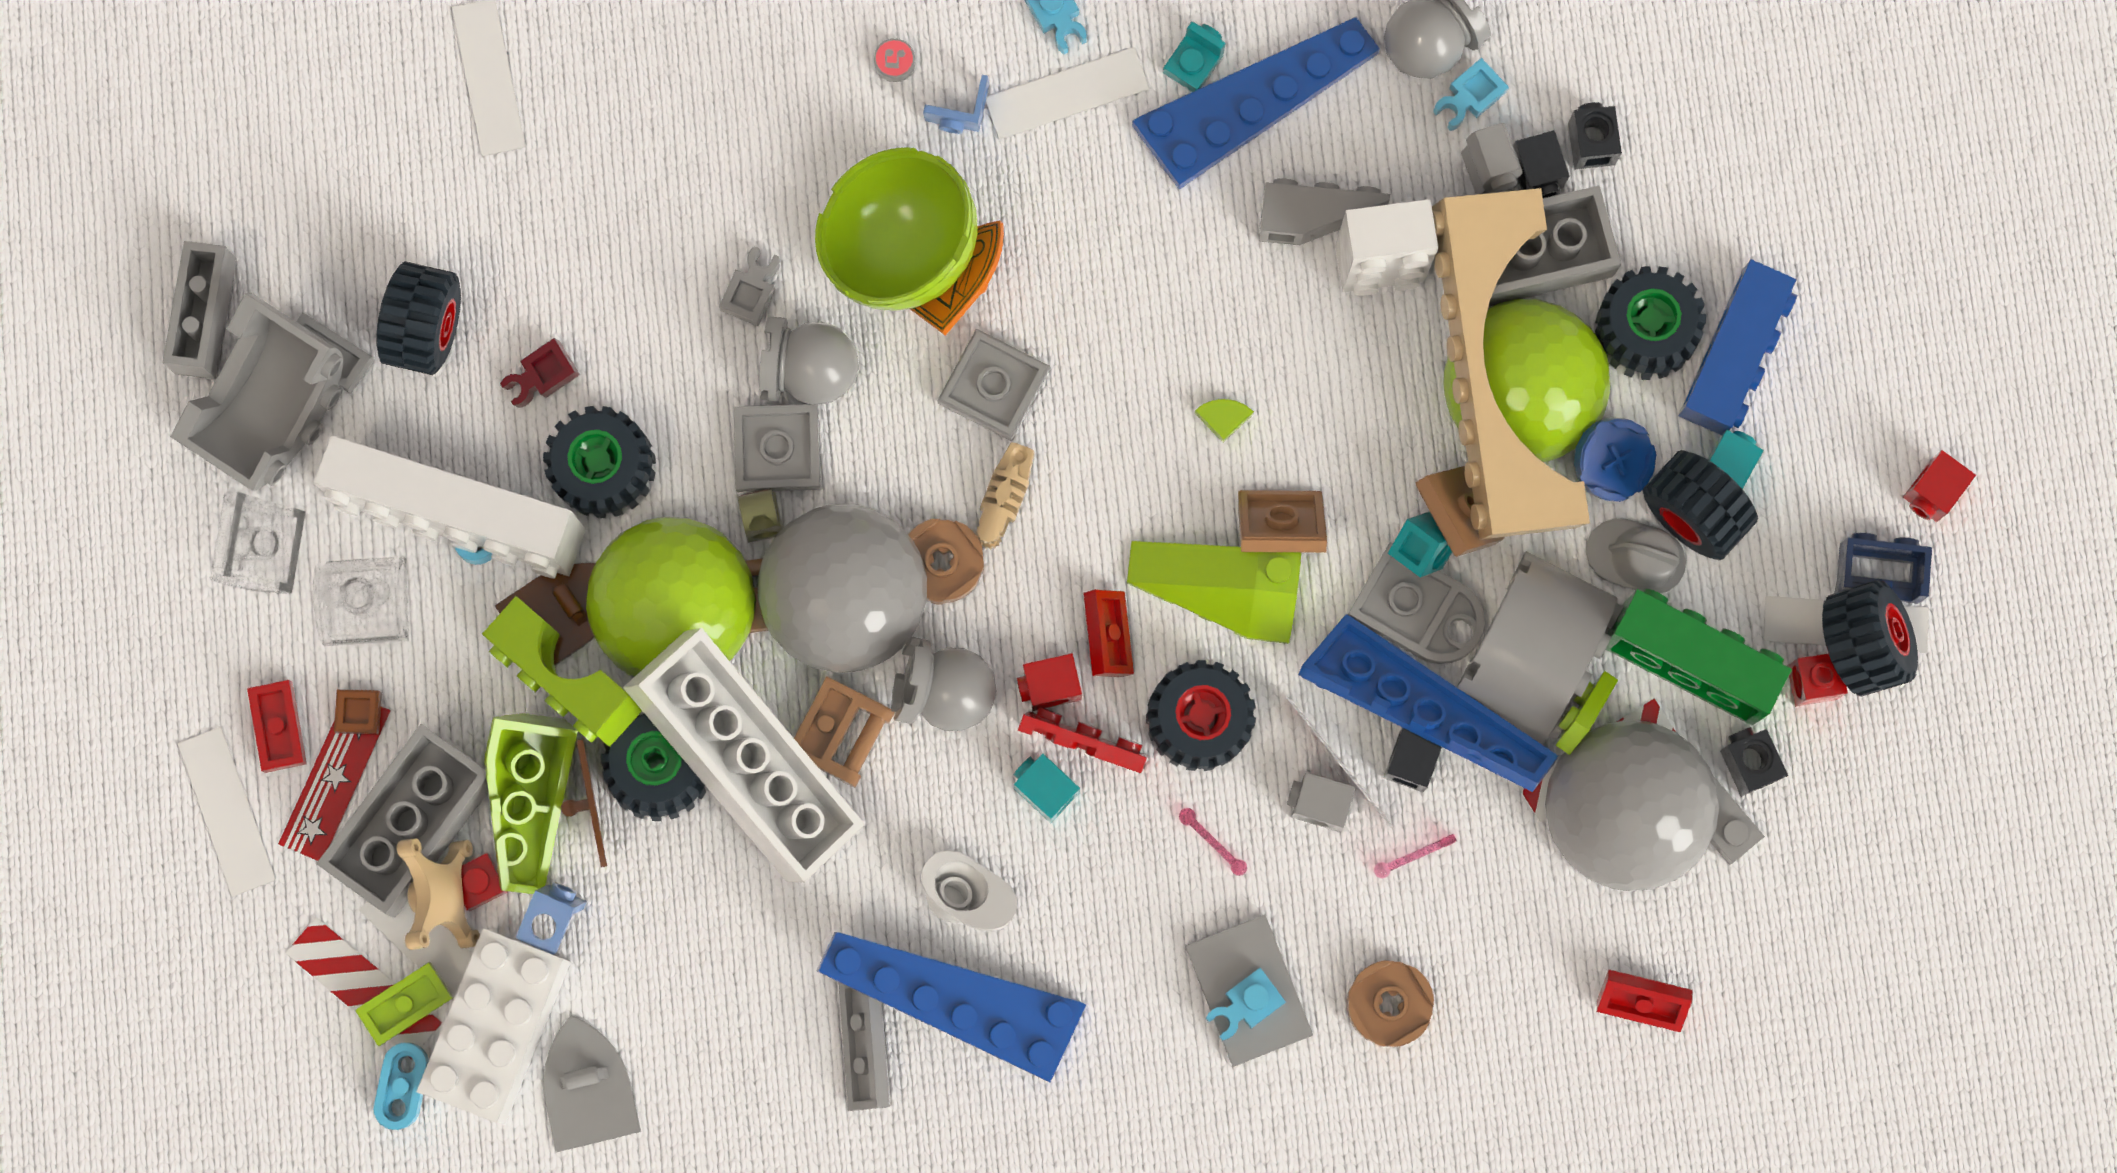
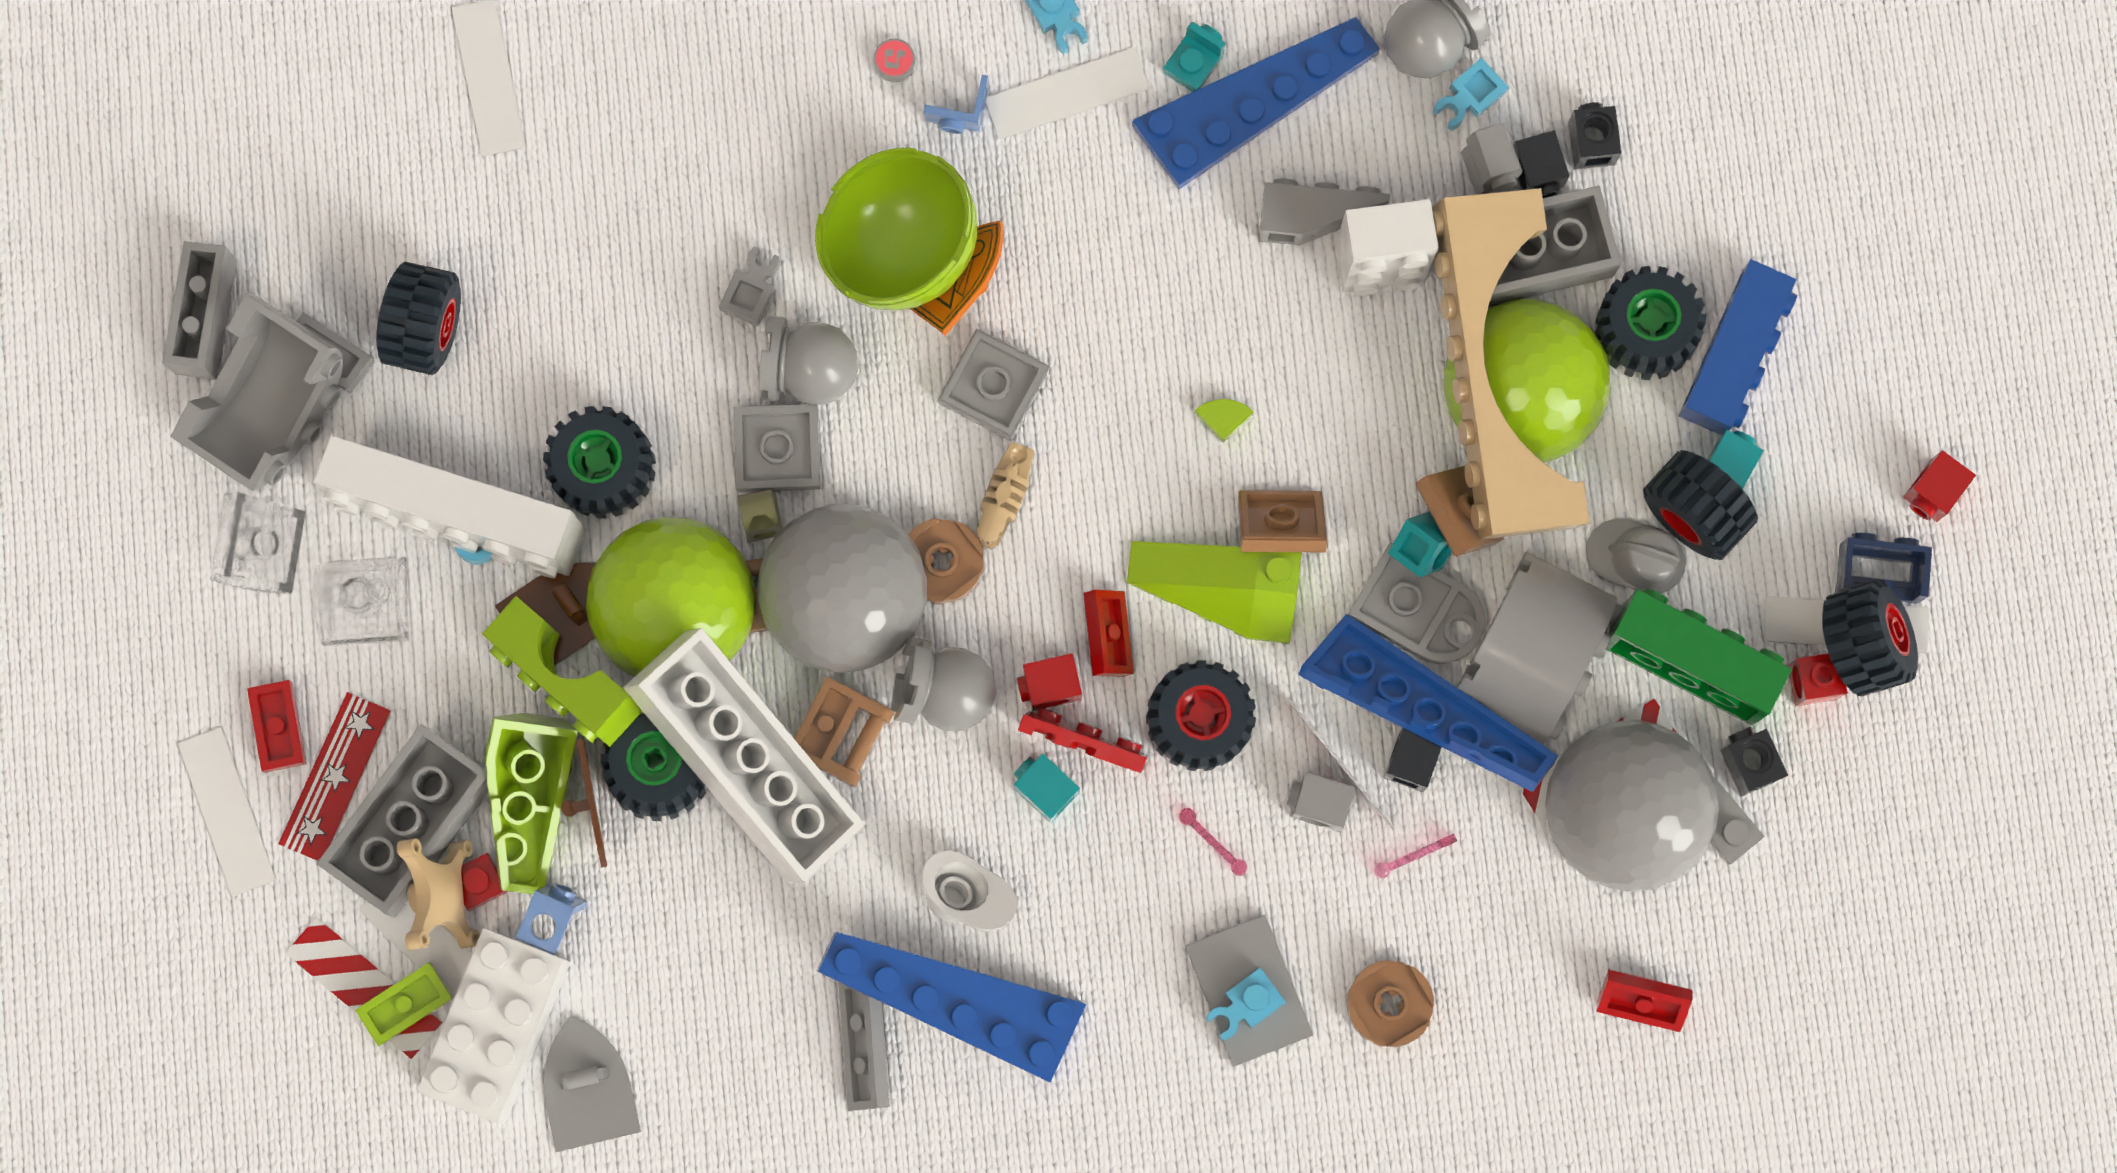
dark orange tile [334,689,382,735] -> none
medium azure plate [374,1043,429,1130] -> none
dark red plate [500,338,580,408] -> none
lime plate [1555,670,1618,755] -> none
blue tile [1574,417,1657,502] -> none

